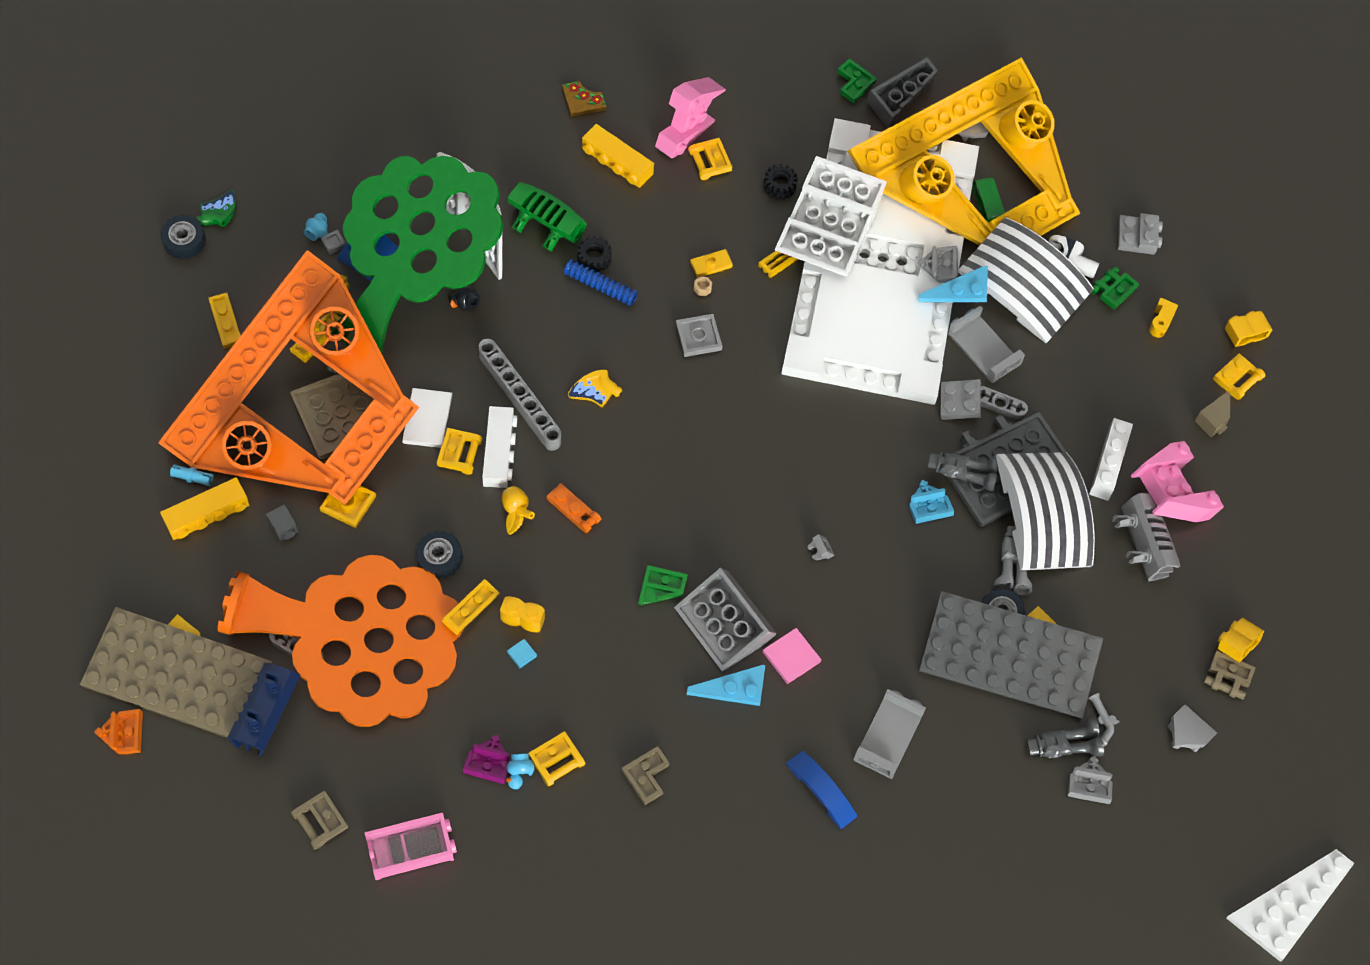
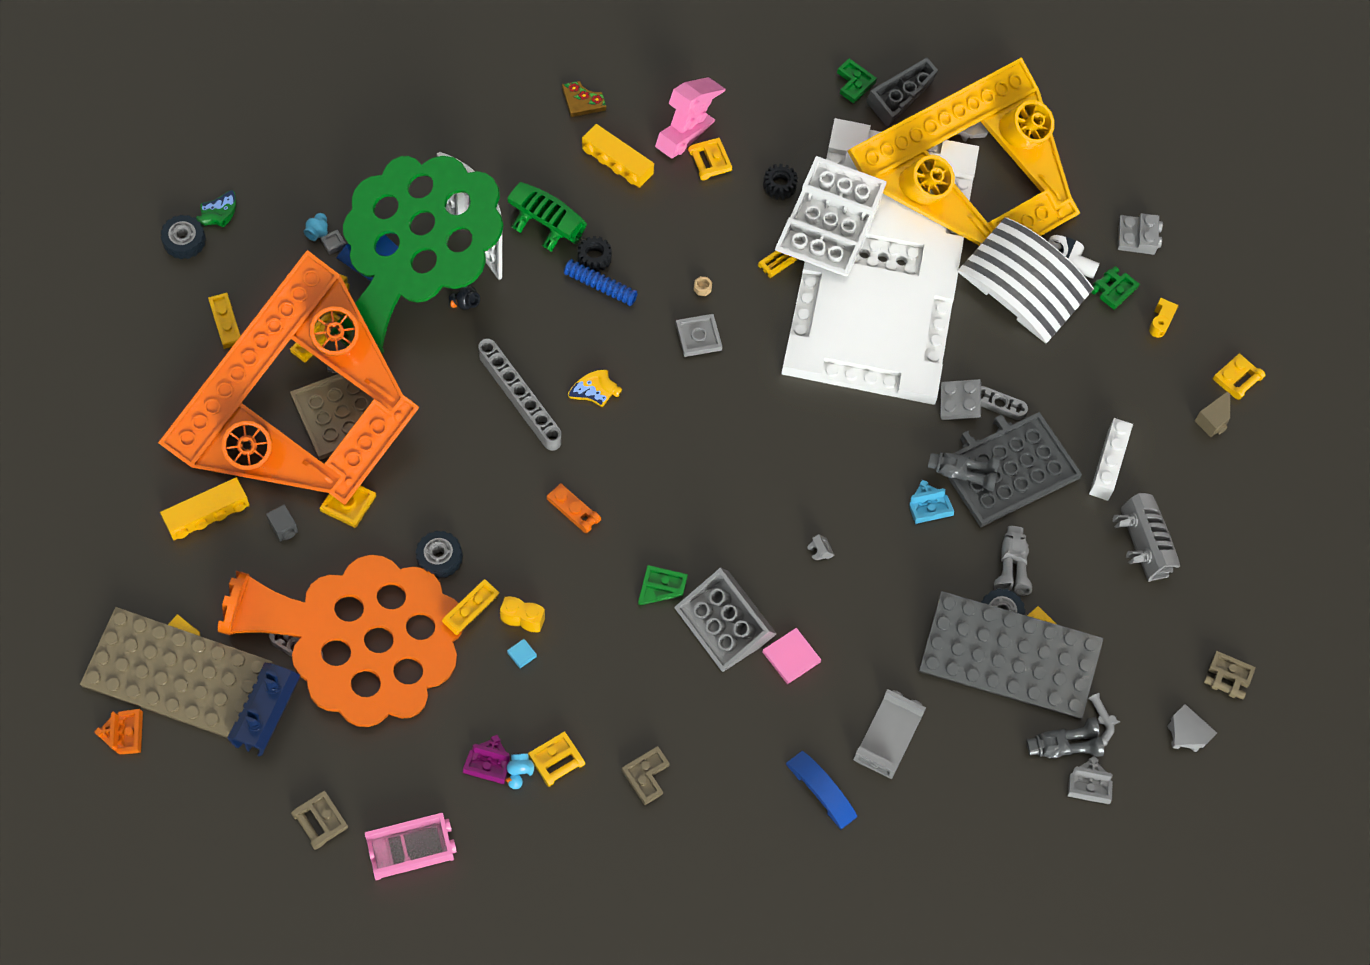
medium azure pin [170,464,214,487] -> none
white tile [403,388,452,448] -> none
yellow plate [437,428,483,475] -> none
white brick [483,406,517,488] -> none
yellow piece [502,486,535,535] -> none
medium azure wing [687,665,765,706] -> none
yellow plate [690,249,733,278] -> none
light grey slope [917,245,958,283] -> none
medium azure wing [919,266,988,302] -> none
light grey panel [948,306,1025,383] -> none
green beam [973,177,1005,222] -> none
slope [996,452,1094,570] -> none
bright pink wedge [1131,441,1224,522] -> none
yellow brick [1218,618,1264,662] -> none
yellow brick [1225,311,1272,347] -> none
white wing [1226,849,1354,962] -> none

